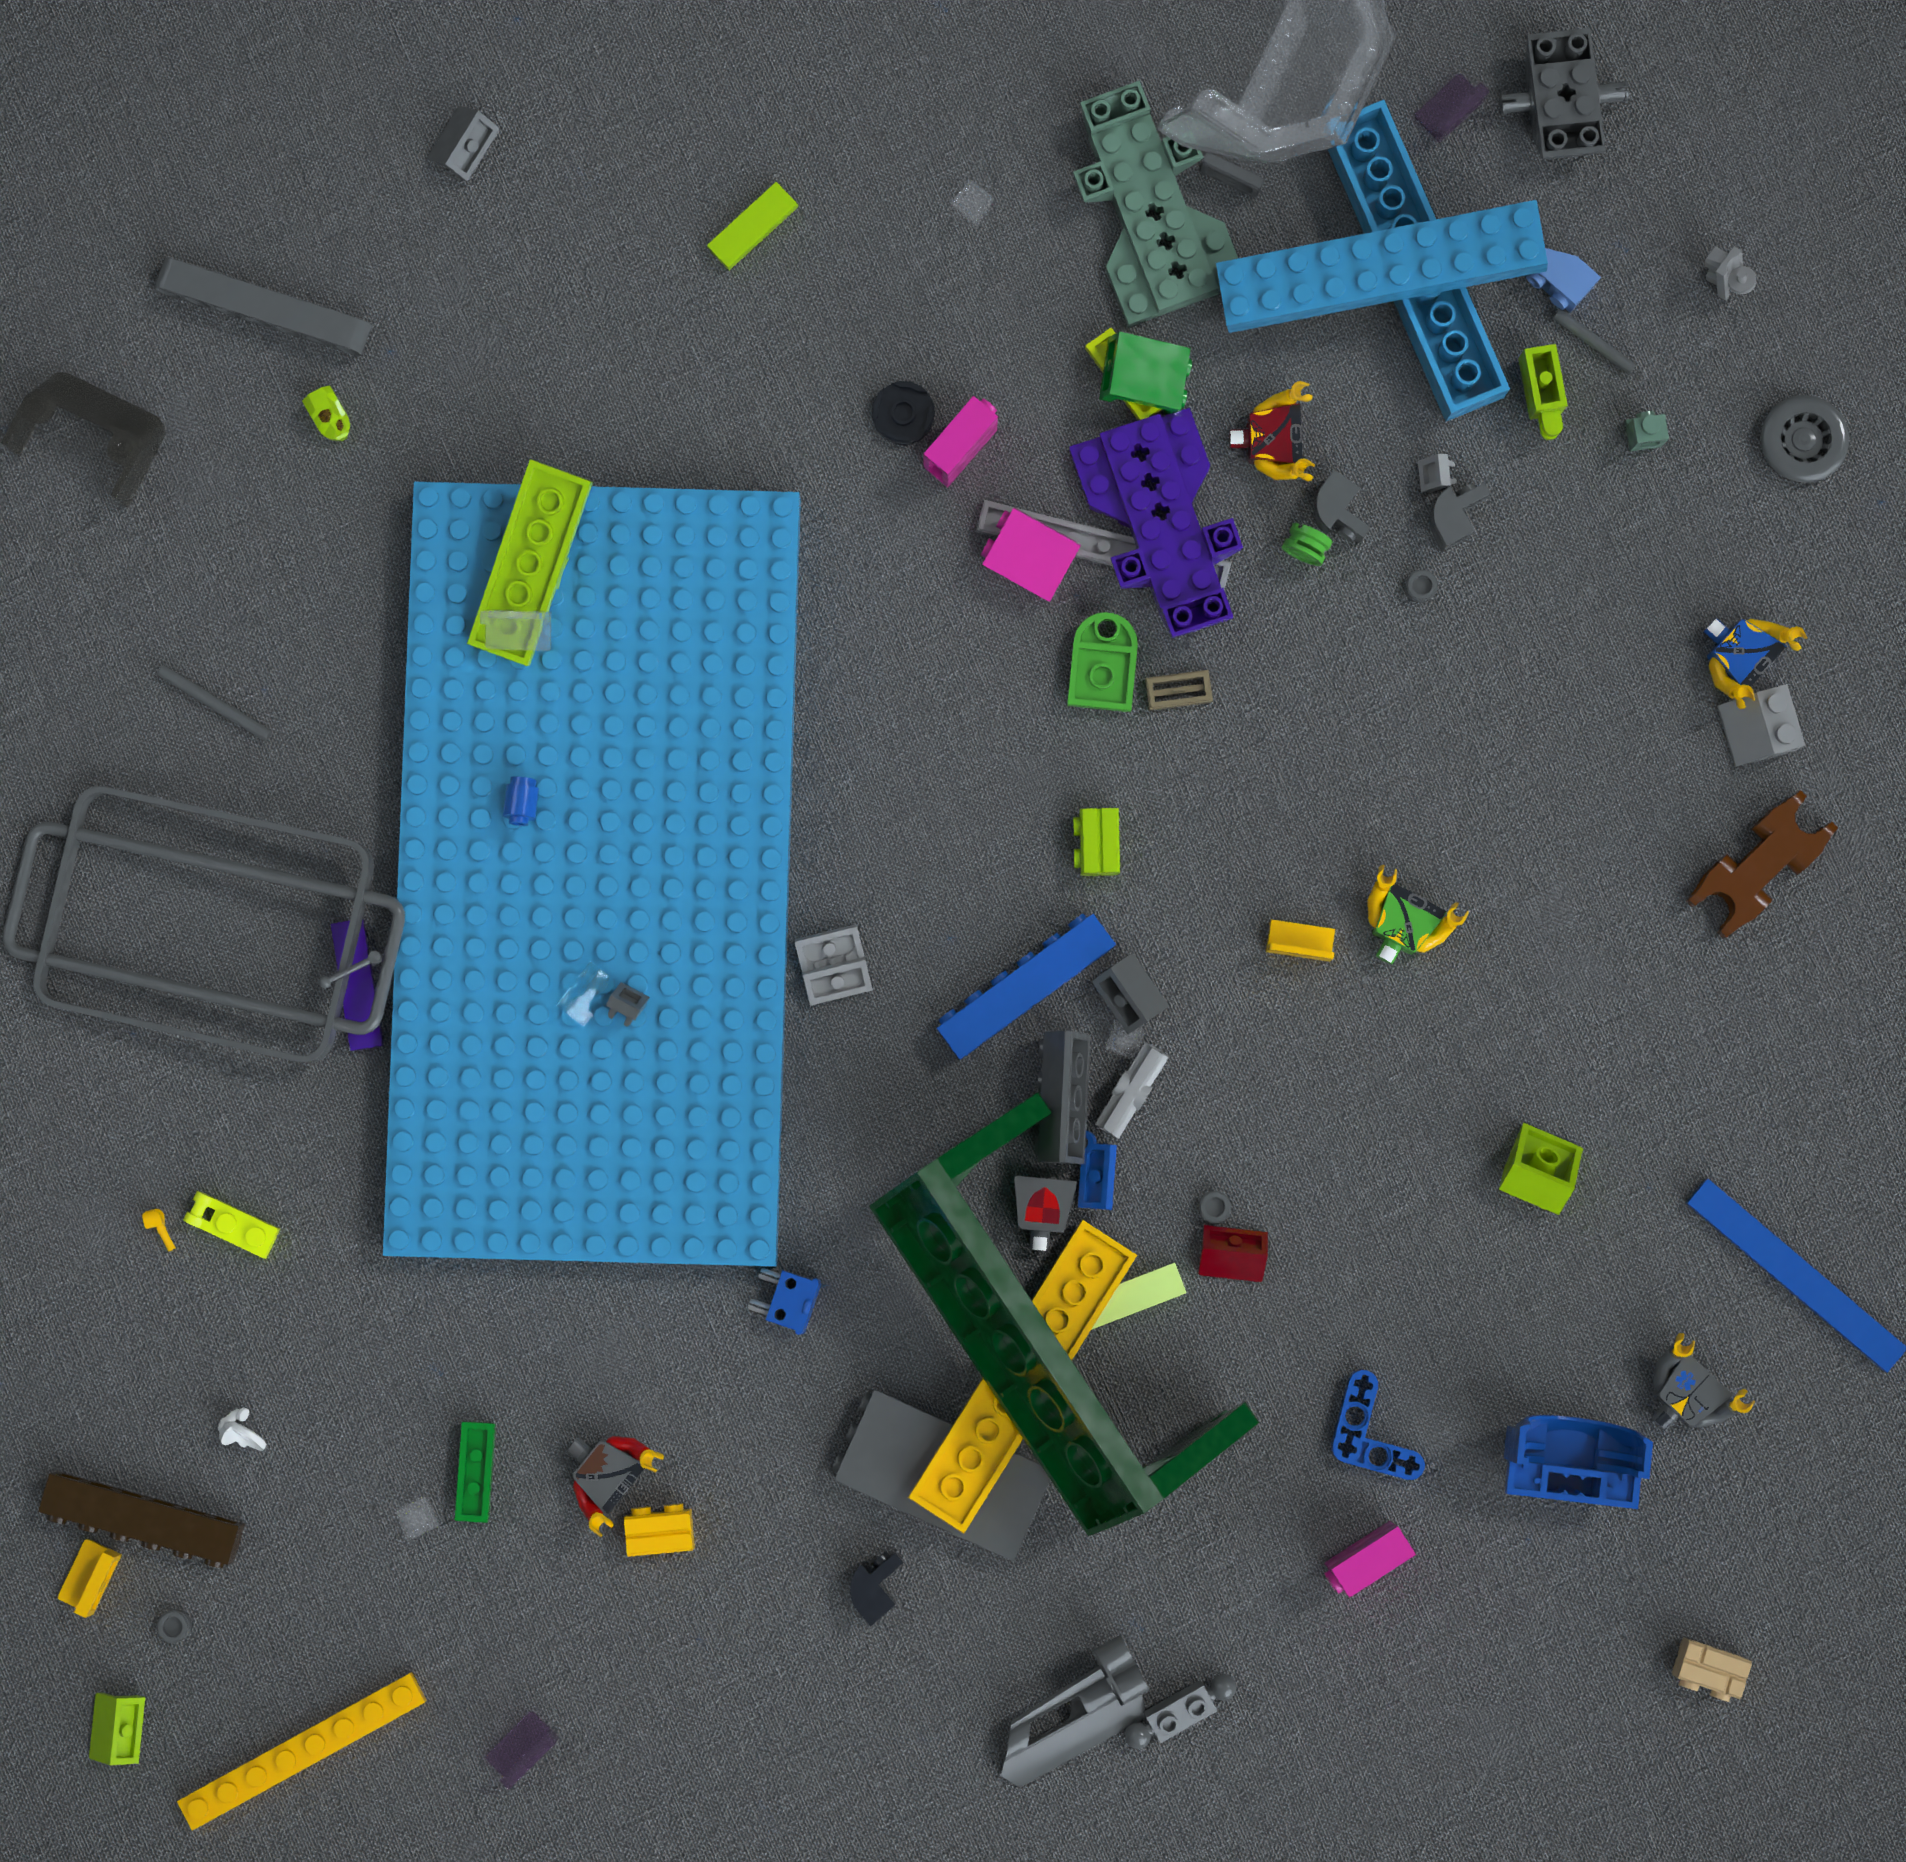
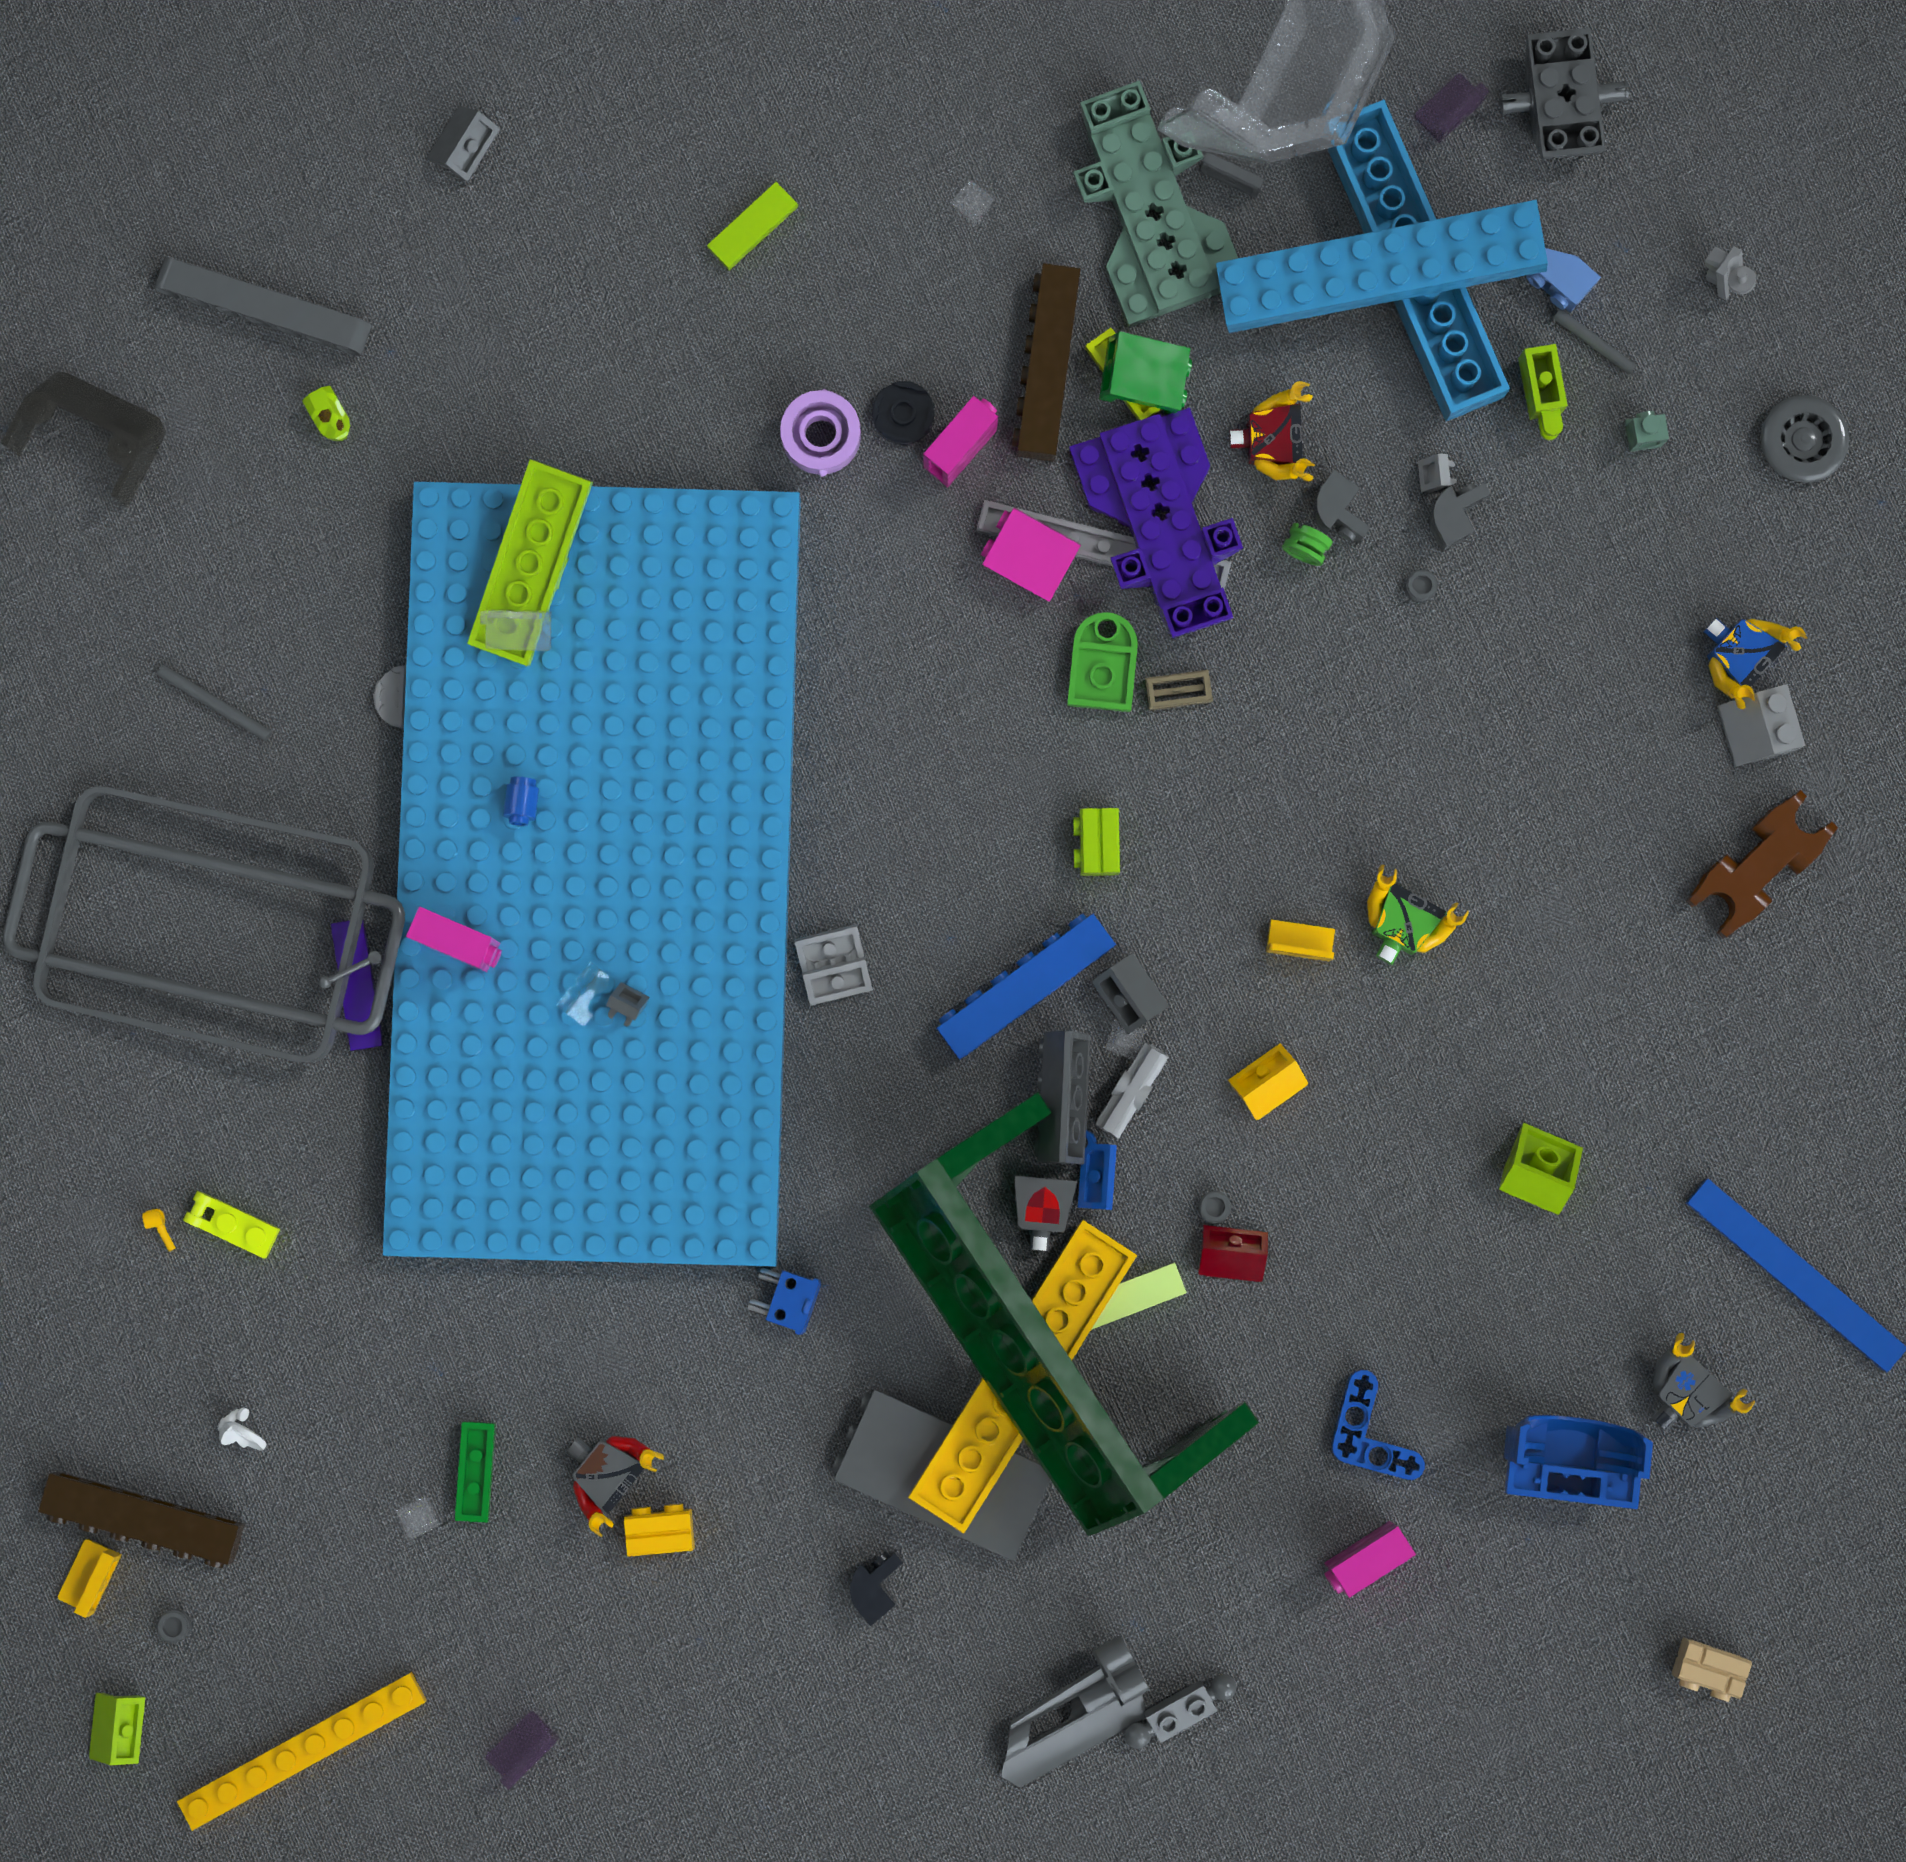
none -> light grey tile [373,665,406,730]
none -> dark pink brick [406,906,502,972]
none -> lavender piece [780,389,861,477]
none -> dark brown brick [1012,263,1081,462]
none -> yellow panel [1228,1043,1308,1120]

